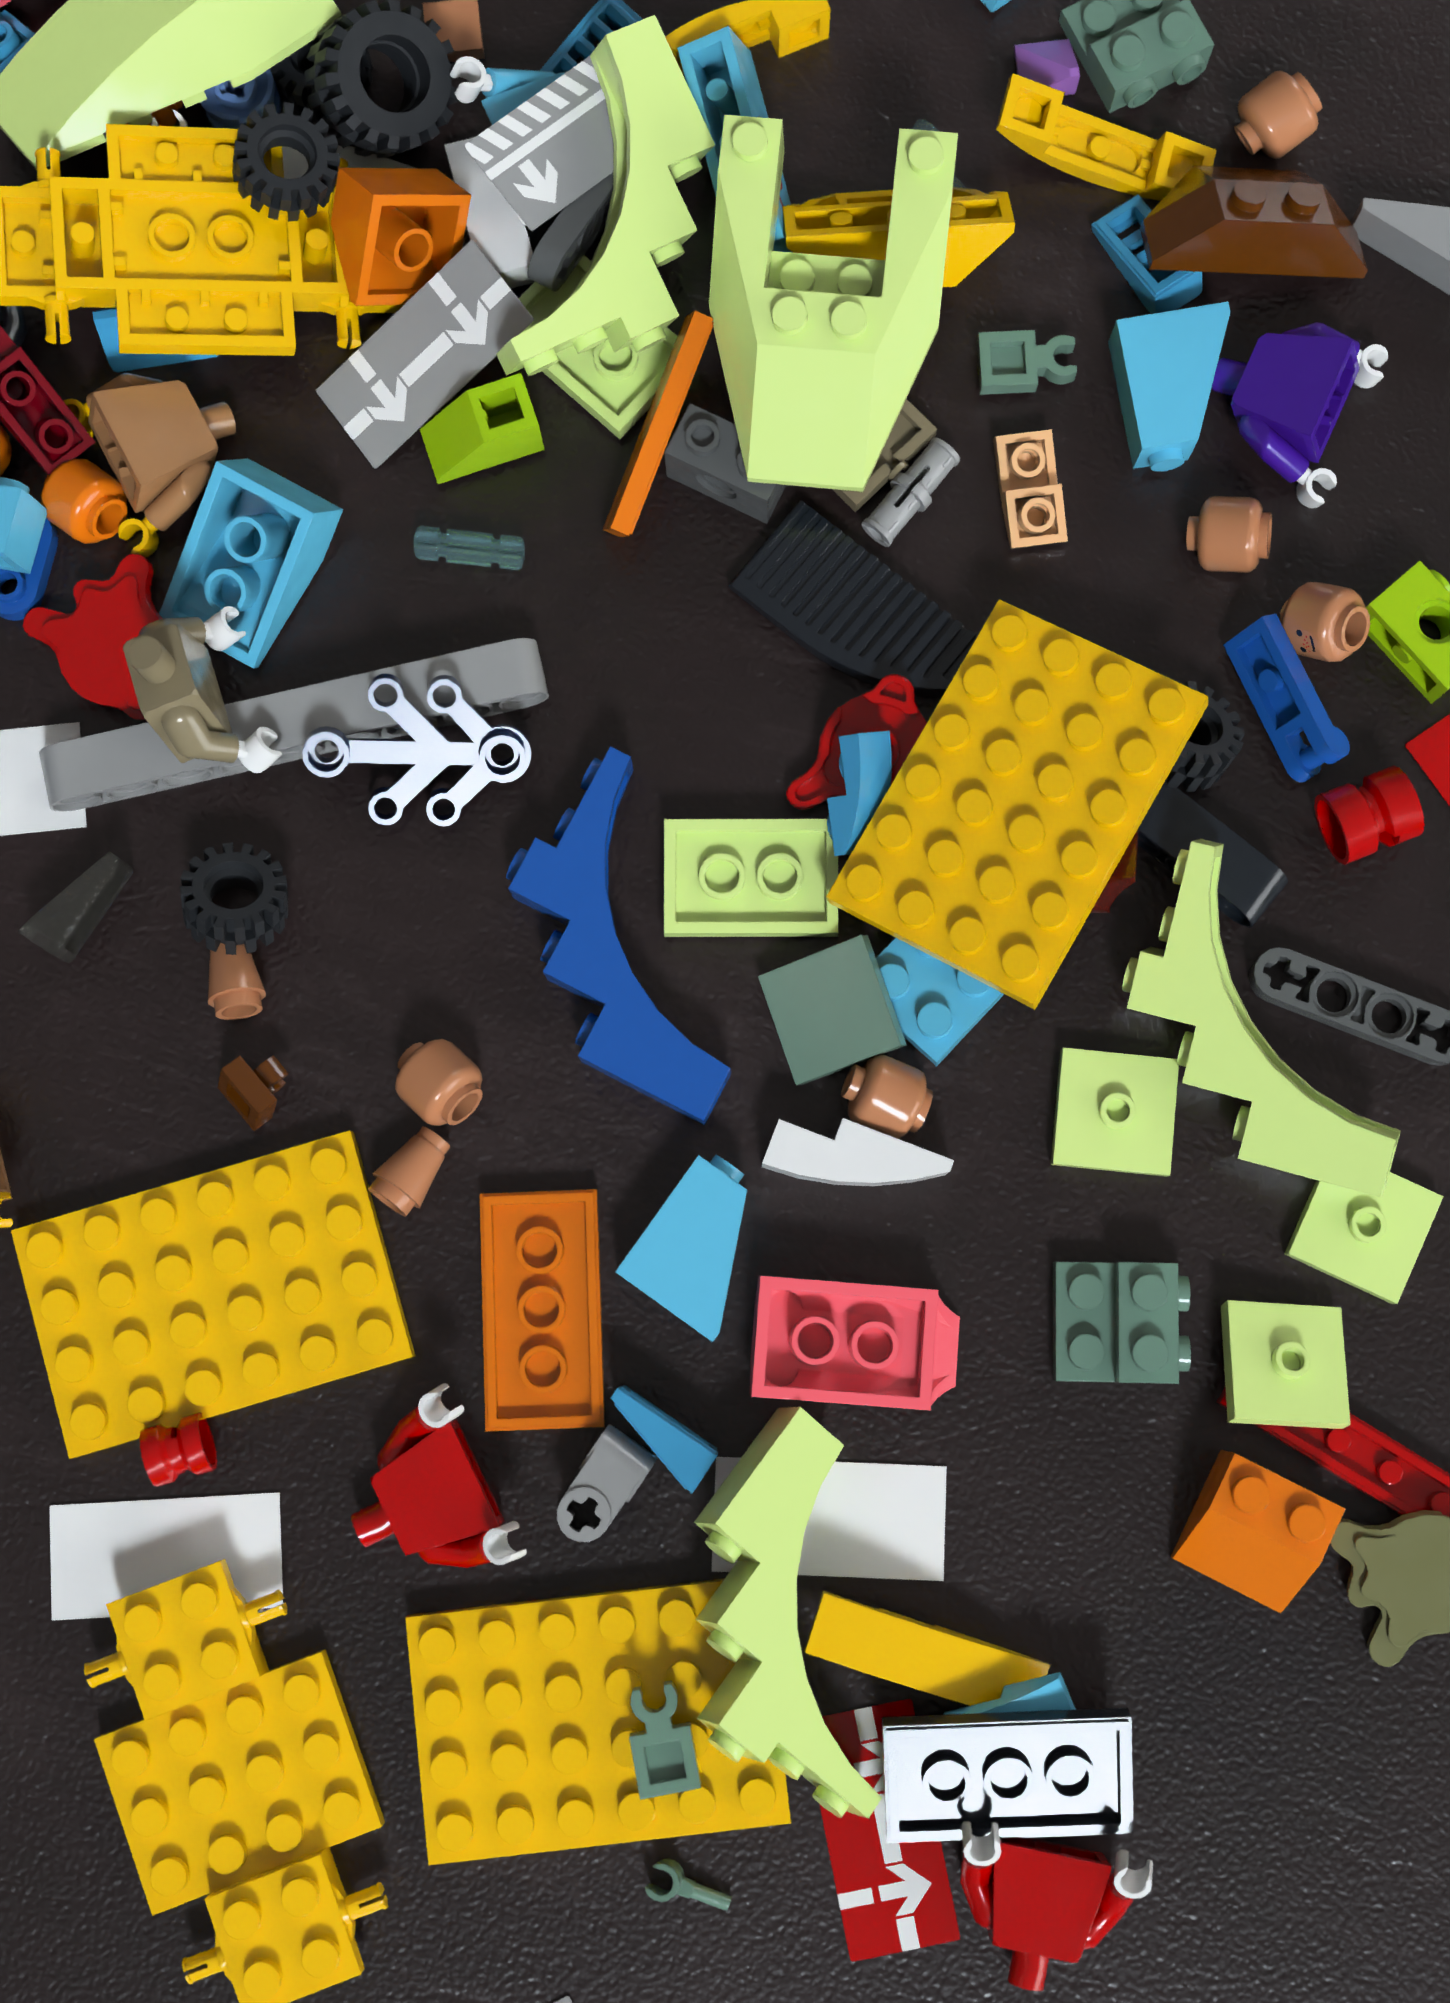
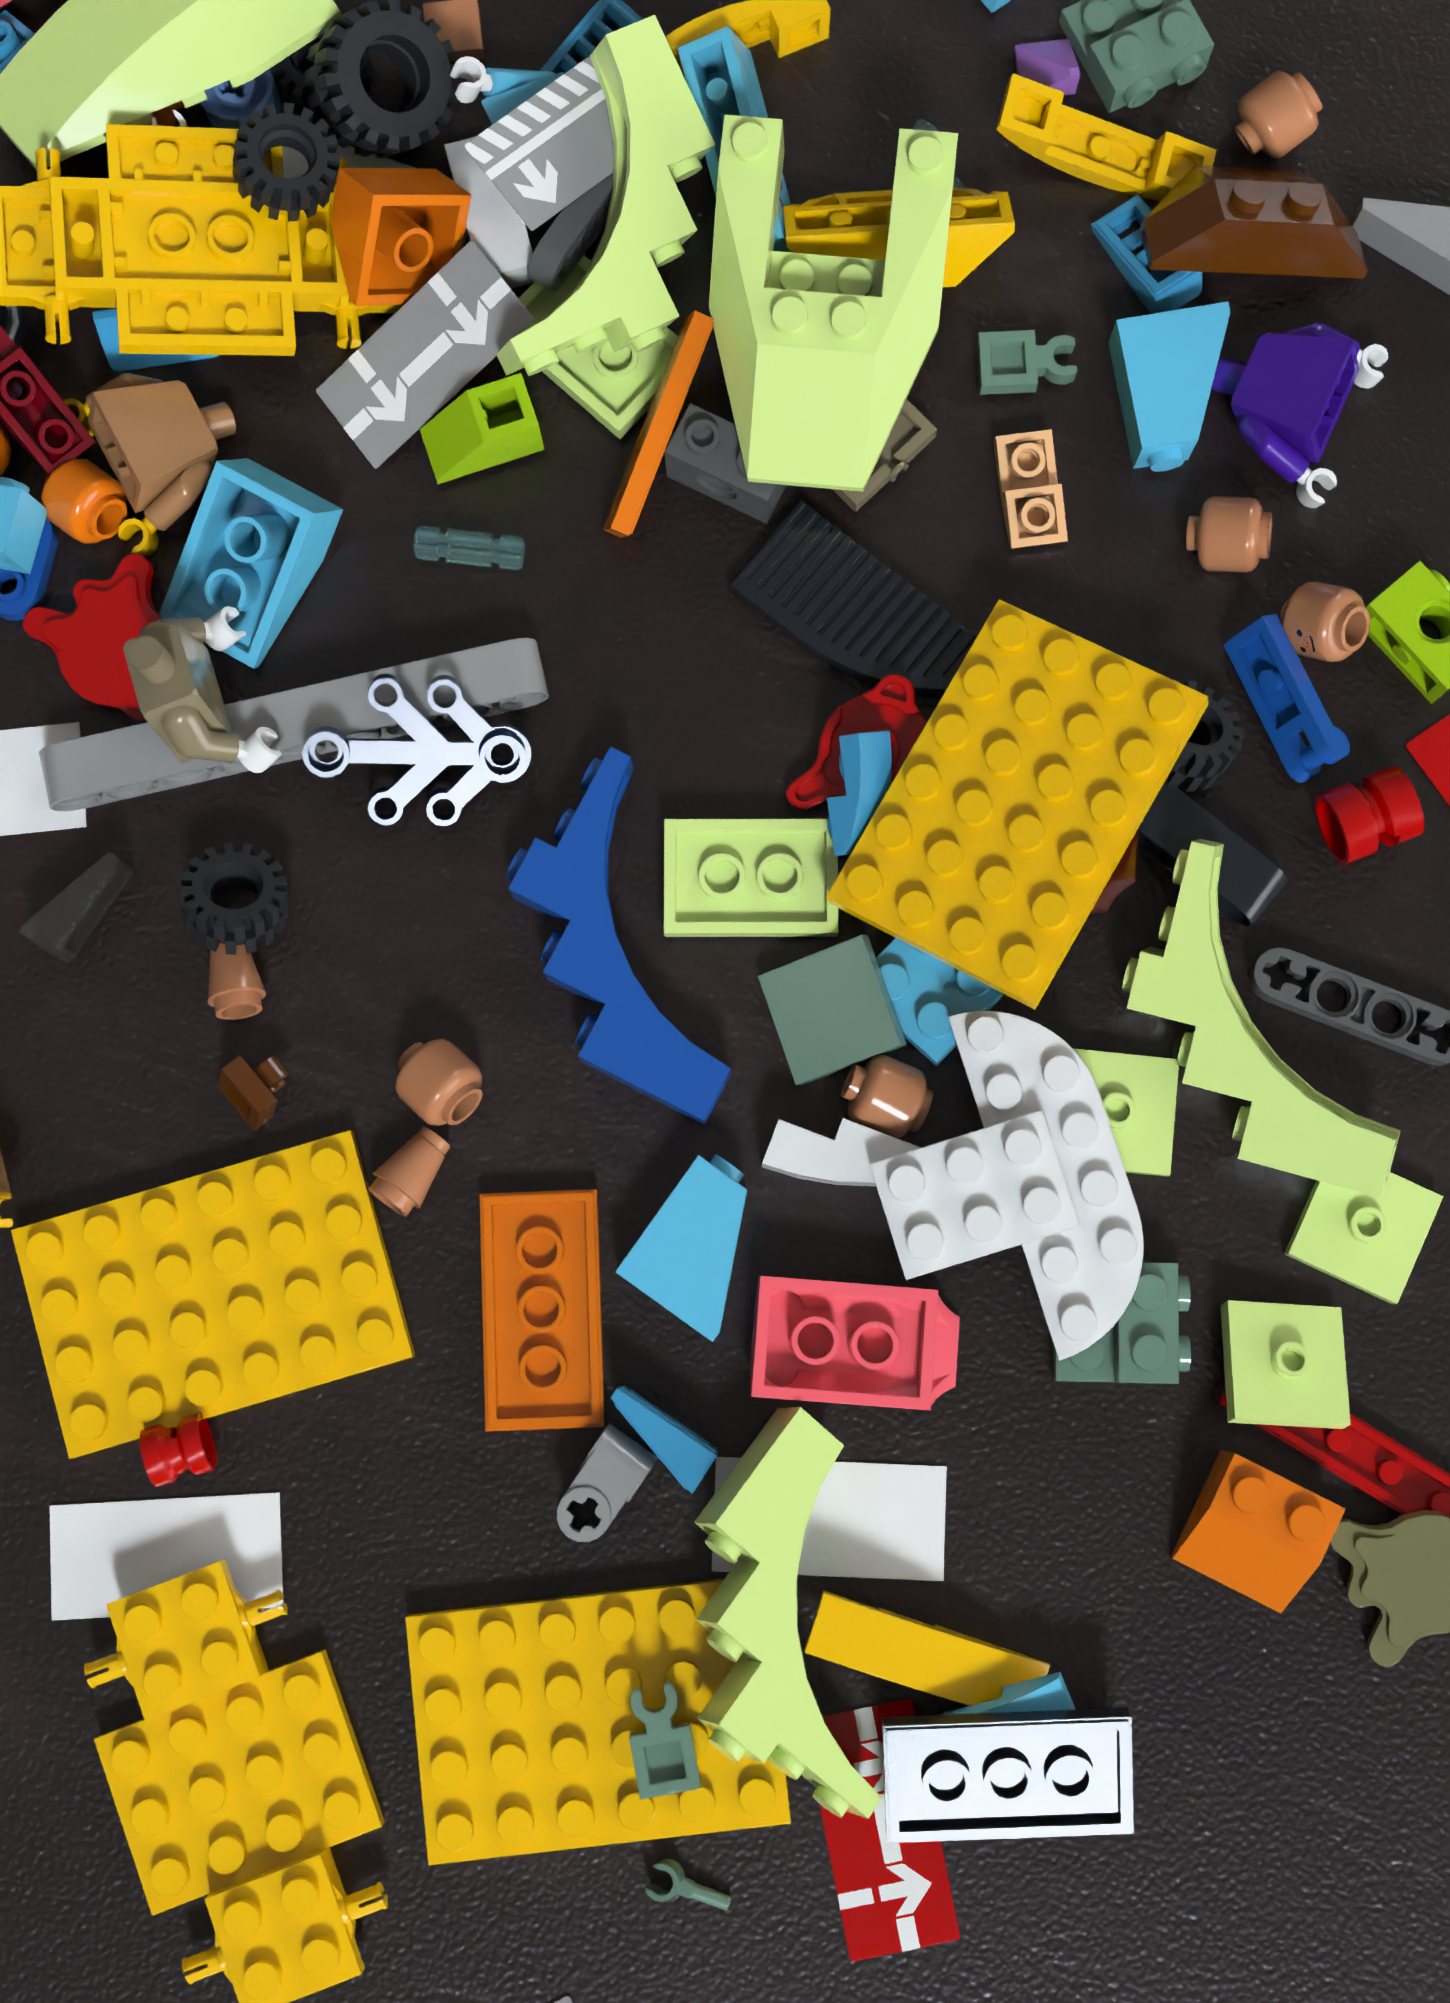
red torso [351,1383,527,1568] -> none
light grey pin [862,437,960,547] -> none
red torso [960,1821,1153,1991] -> none
none -> white plate [870,1011,1144,1361]

